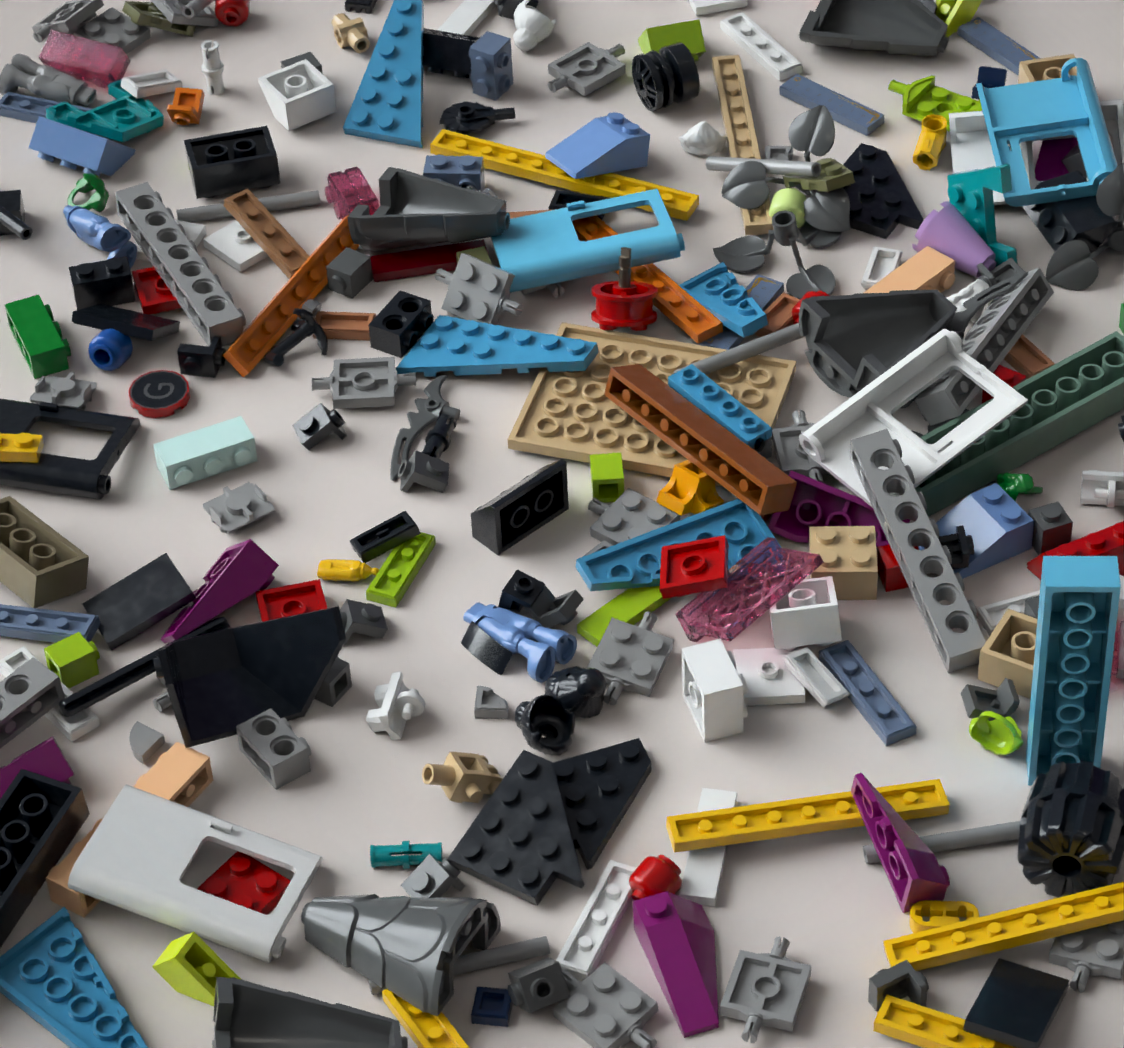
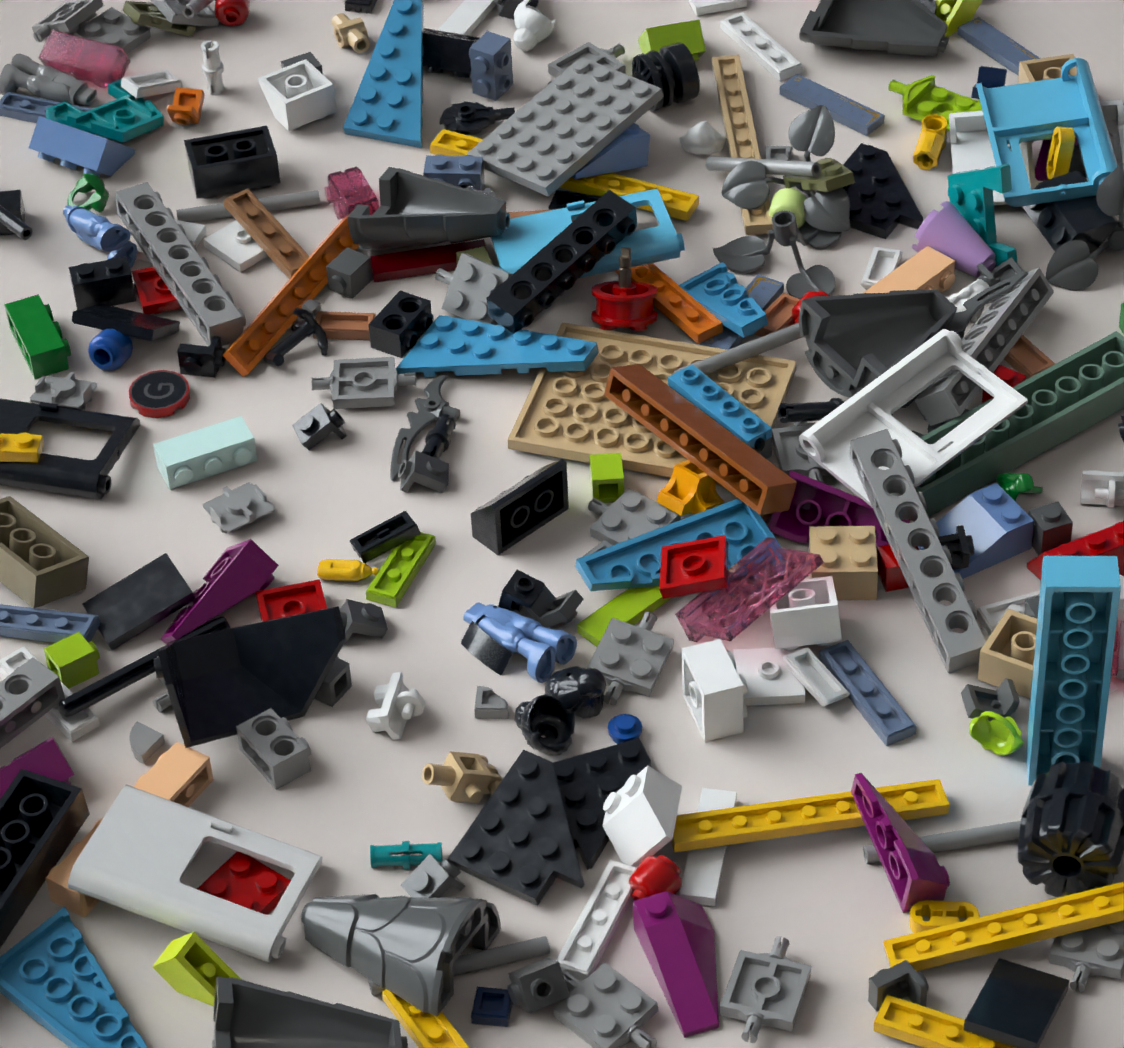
none -> light grey plate [467,57,664,196]
none -> black brick [486,190,637,334]
none -> white slope [603,766,682,868]
none -> blue plate [608,714,642,744]
none -> black pin [778,398,845,423]
none -> yellow beam [1046,127,1075,179]

